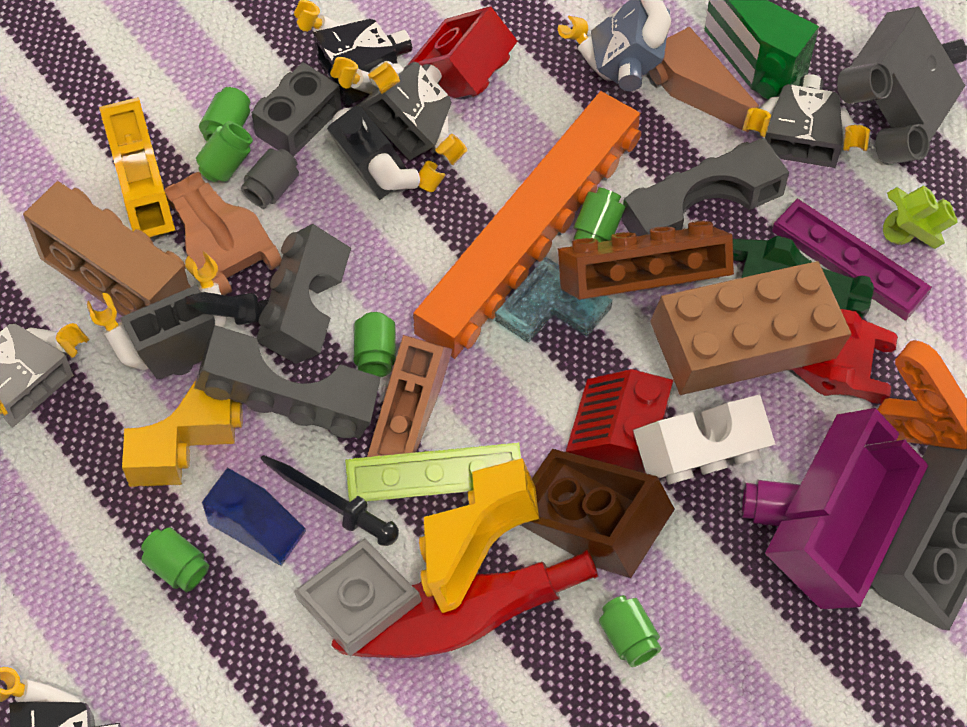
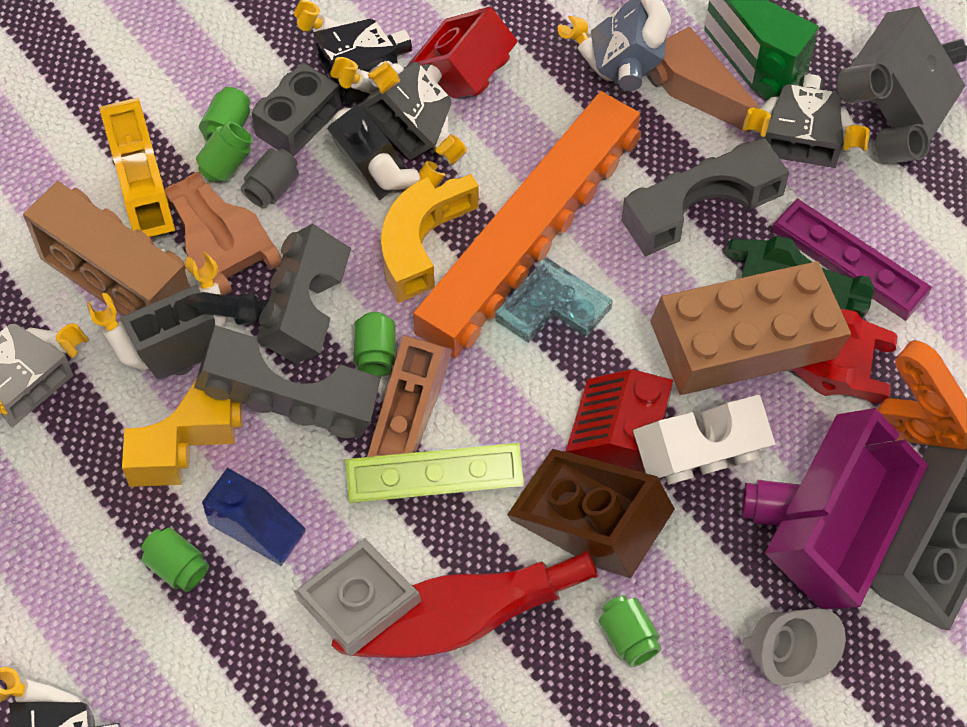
black sword [261,455,399,546] -> none
yellow arch [419,458,539,613] -> none
dark orange brick [558,221,734,300] -> none
bright green brick [573,187,626,242] -> none
lime hips [883,185,958,249] -> none
none -> yellow arch [381,174,479,303]
none -> light grey piece [743,608,846,685]

